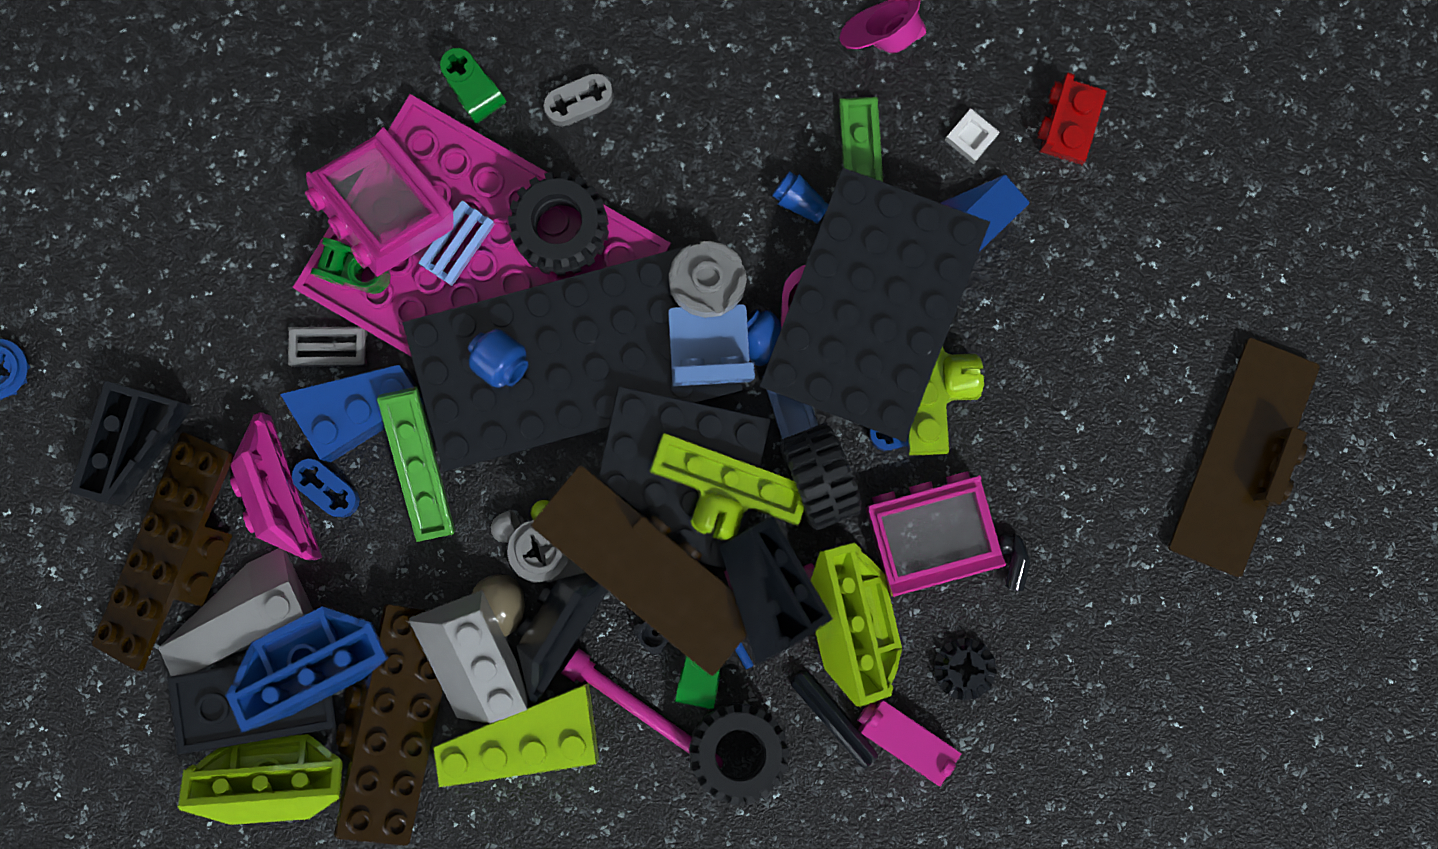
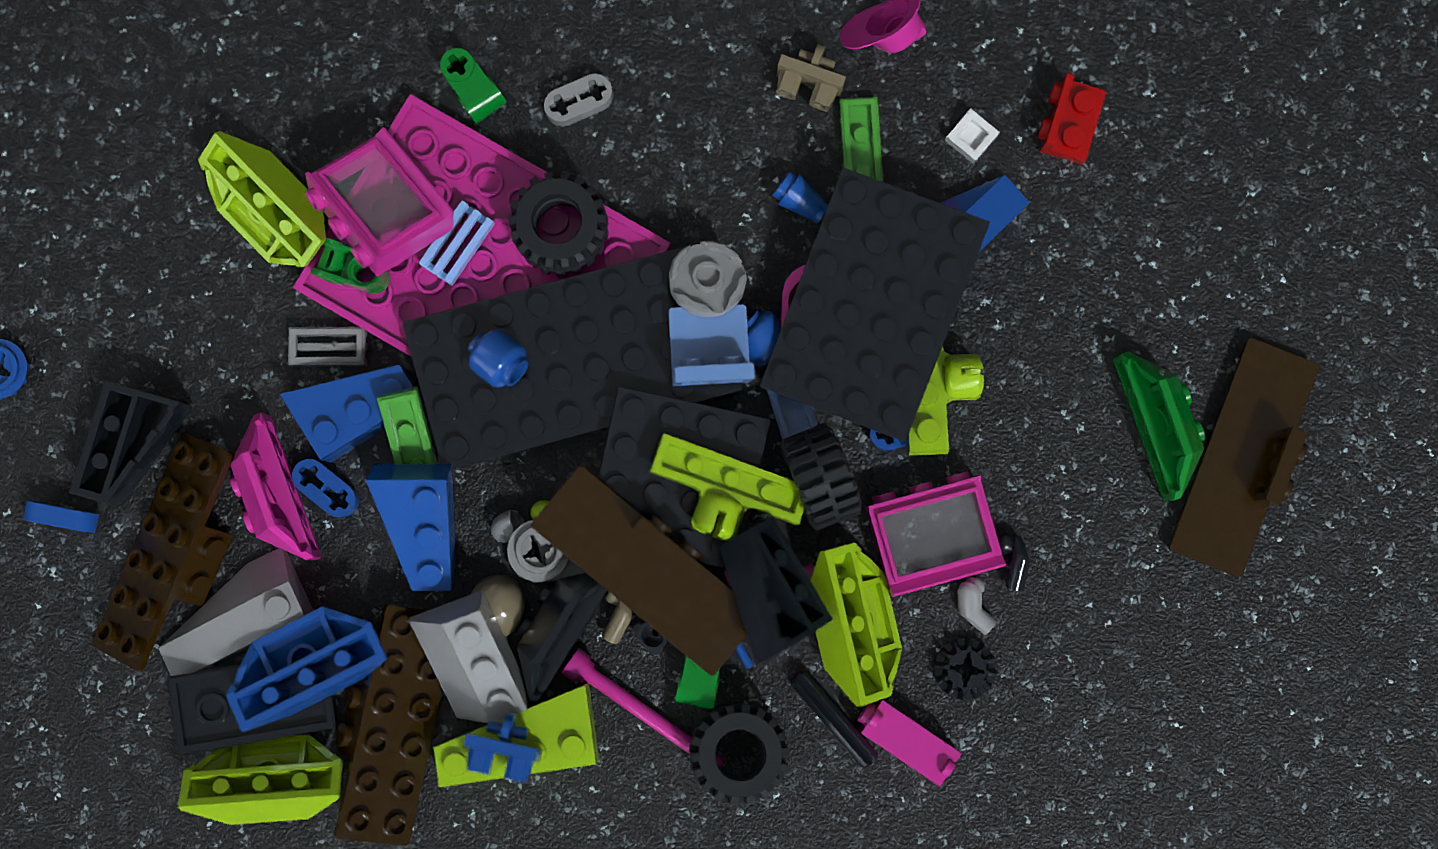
none -> blue beam [22,500,100,533]
none -> lime wedge [198,131,326,267]
none -> blue wedge [366,464,457,591]
none -> blue hips [464,712,542,783]
none -> dark tan arm [602,592,632,644]
none -> dark tan hips [776,43,846,112]
none -> light grey arm [957,577,997,635]
none -> green wedge [1113,351,1205,502]

